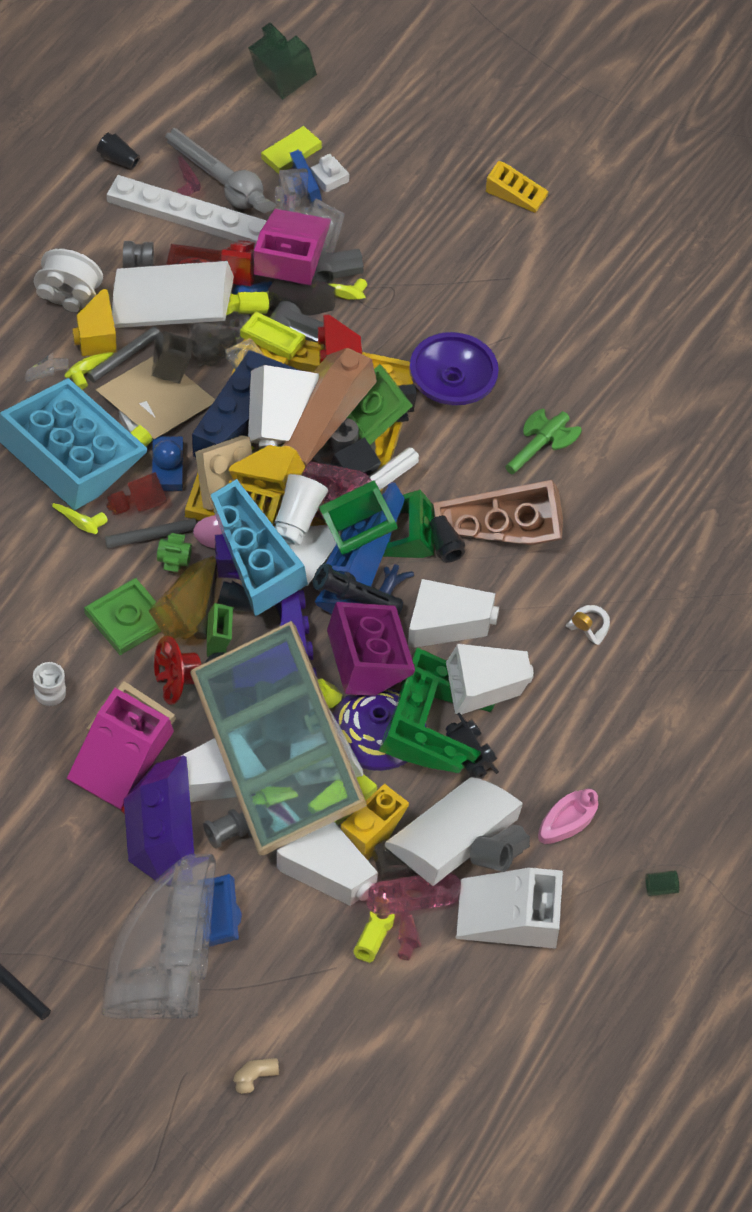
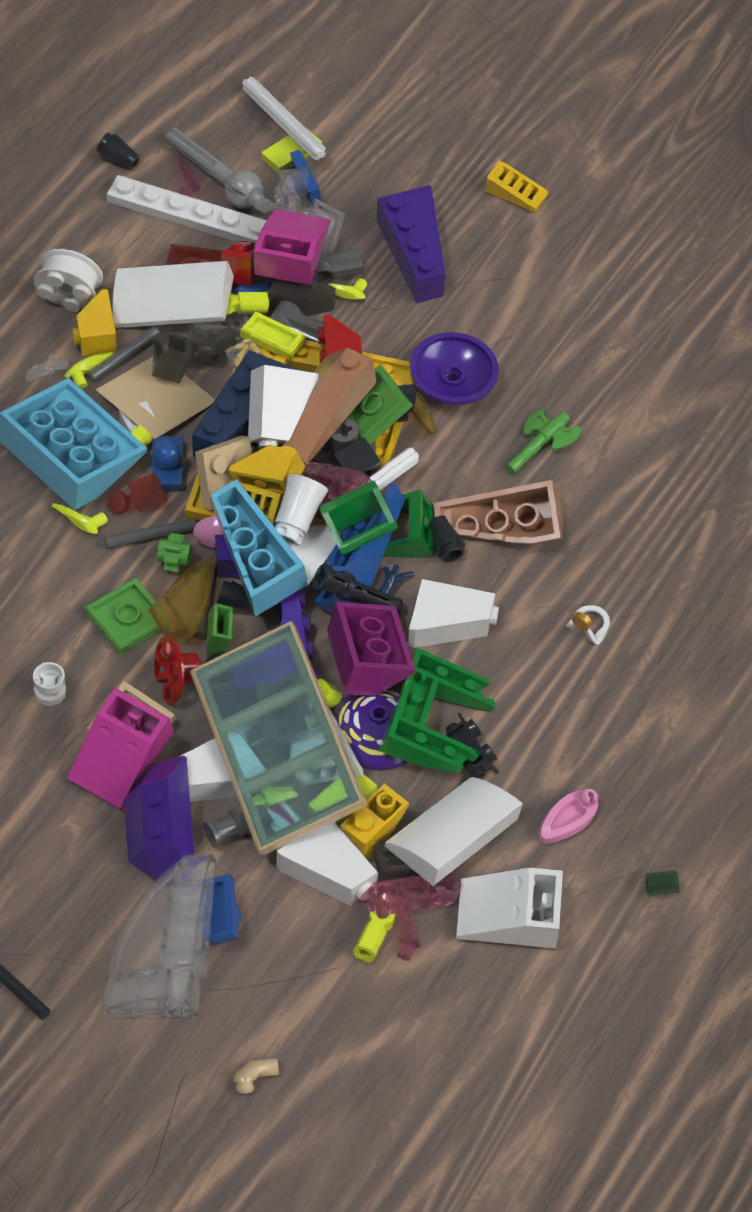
flat silver wheel [123,241,154,268] -> none
clear green plate [248,22,317,100] -> none
white tile [310,154,349,193] -> none
white slope [446,644,533,714] -> none
dark grey piece [470,825,530,872] -> none
none -> white axle [242,77,326,160]
none -> dark purple wedge [376,185,445,303]
none -> clear yellow bar [412,392,438,434]

